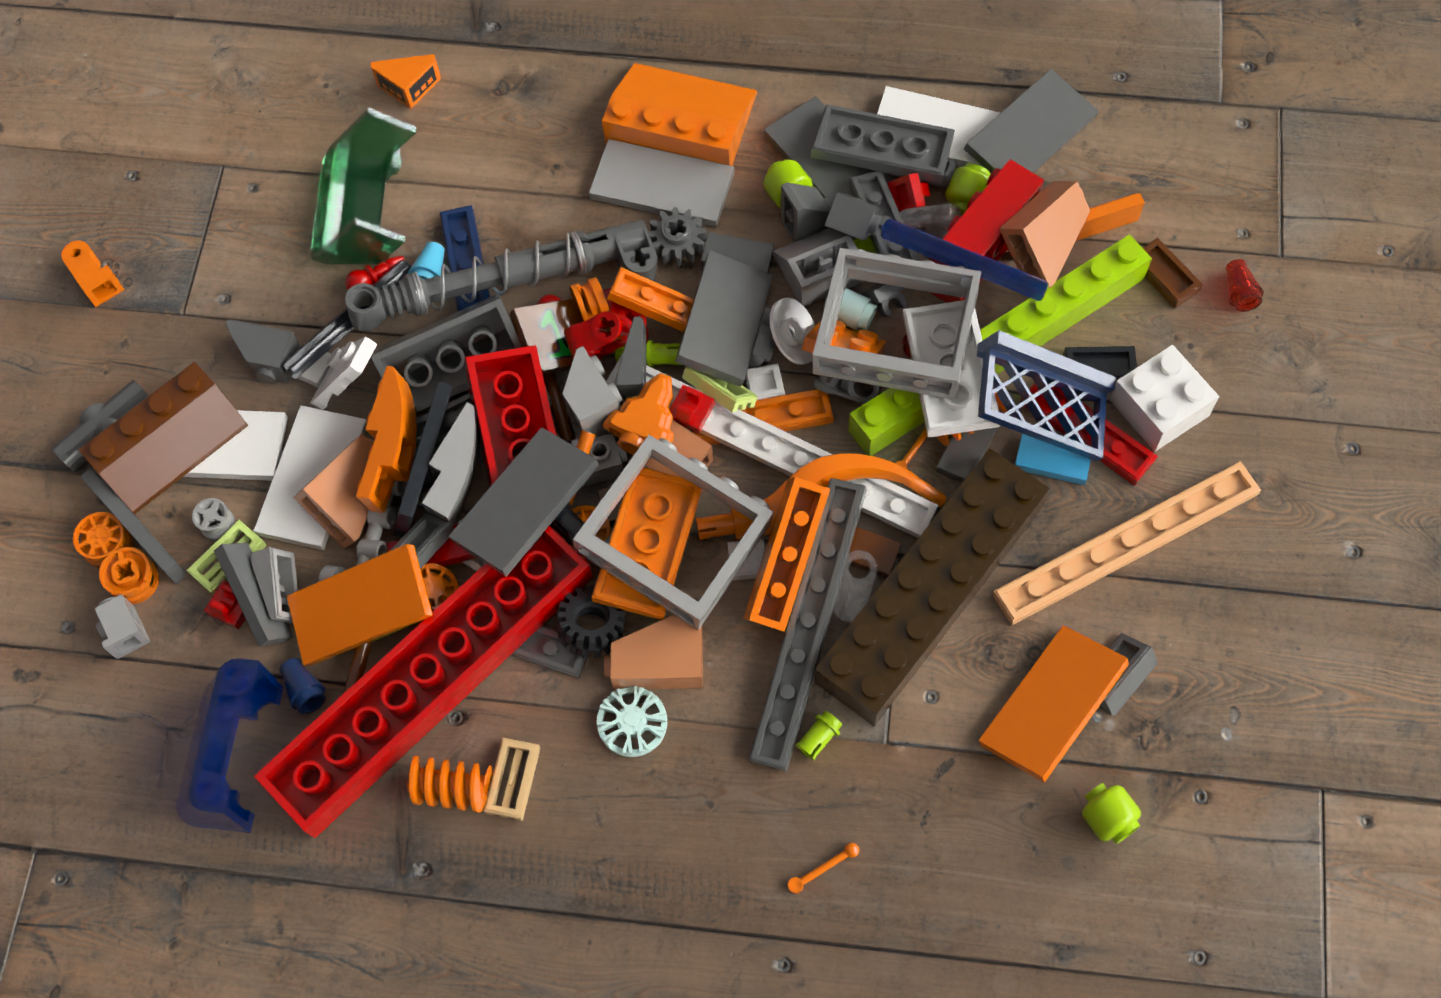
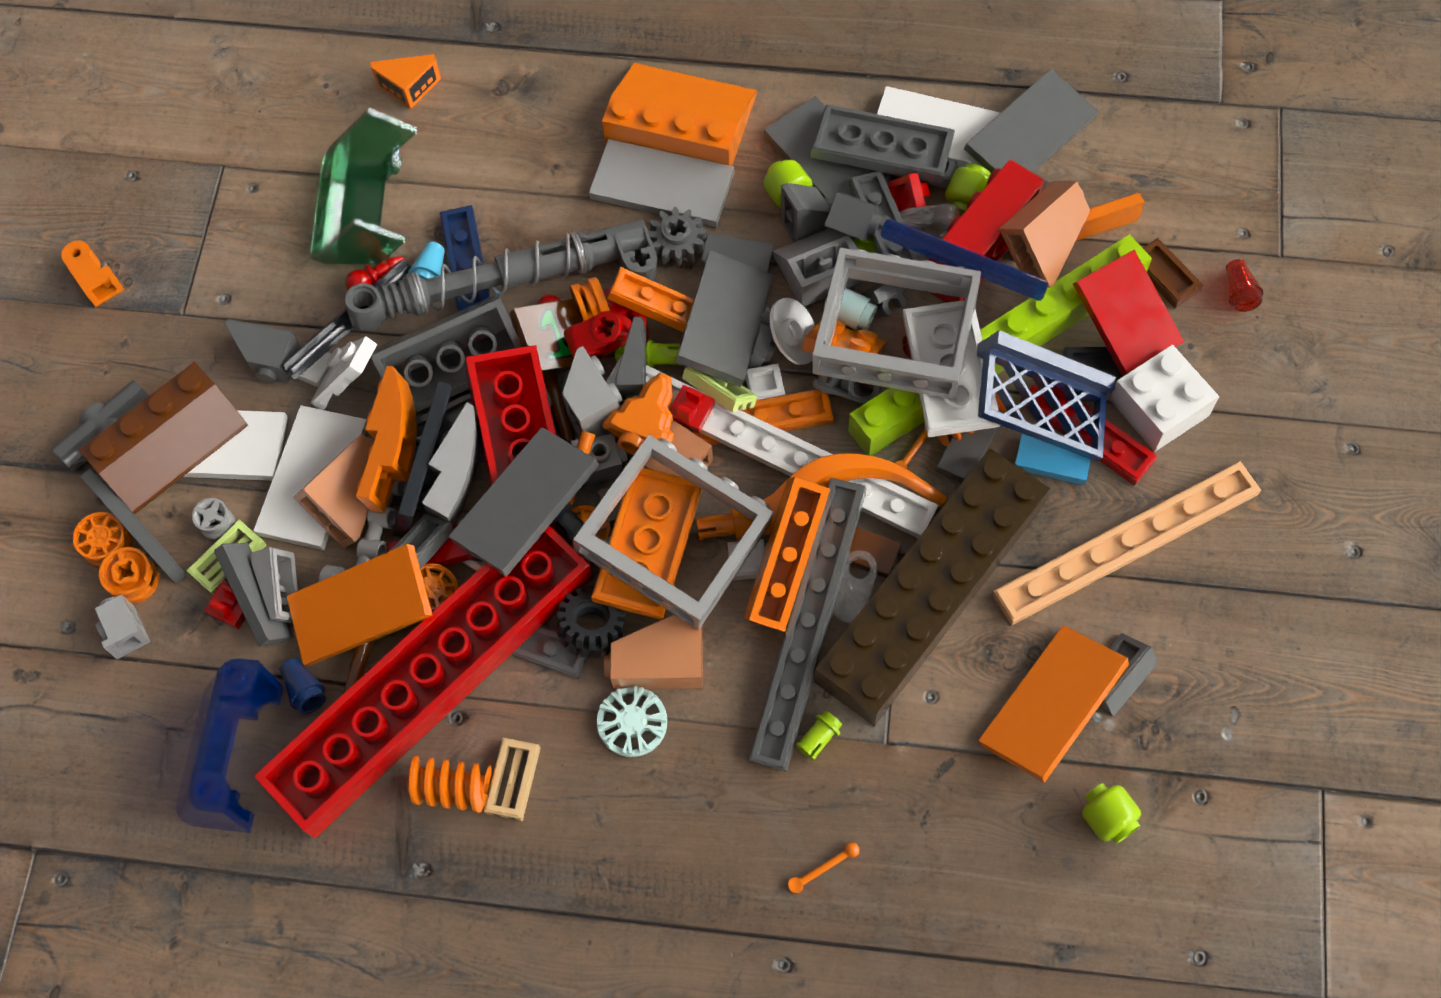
none -> tile [1073,249,1184,376]

